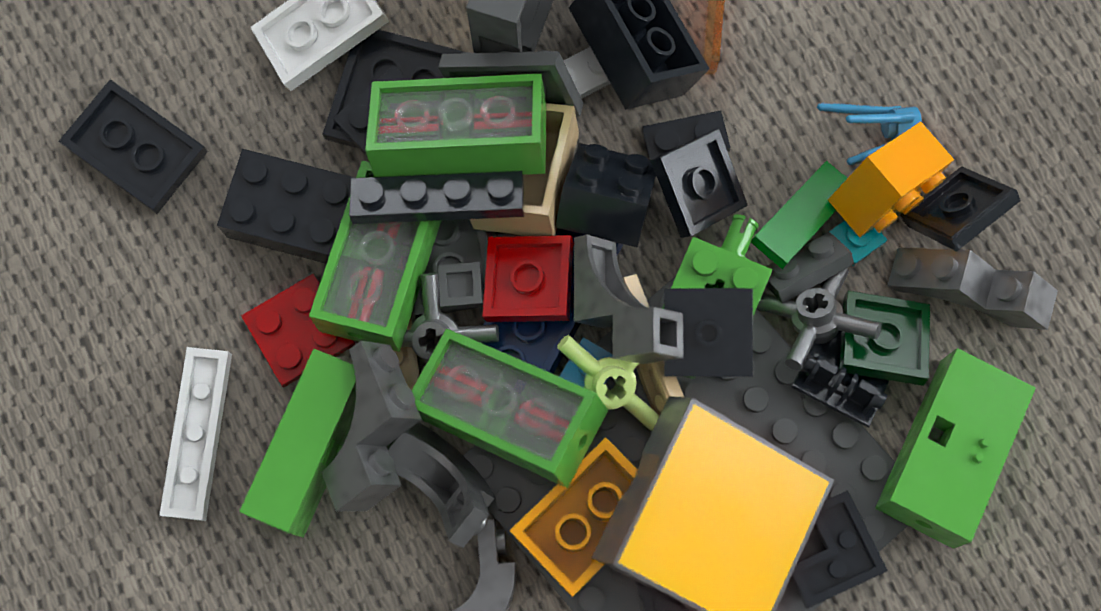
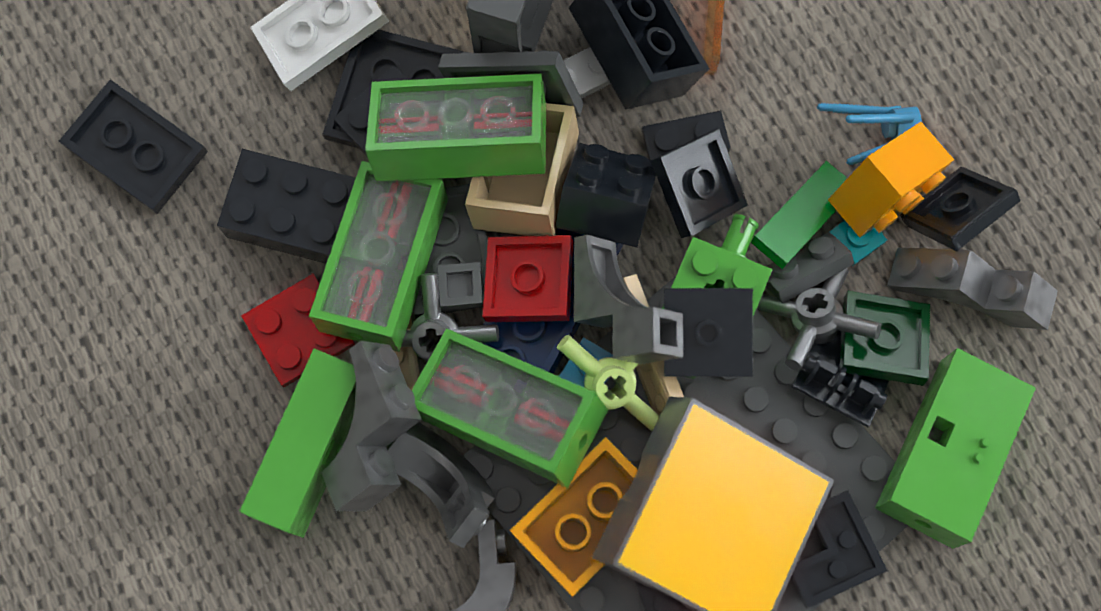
white plate [159,347,232,521] -> none
black plate [349,171,524,224] -> none

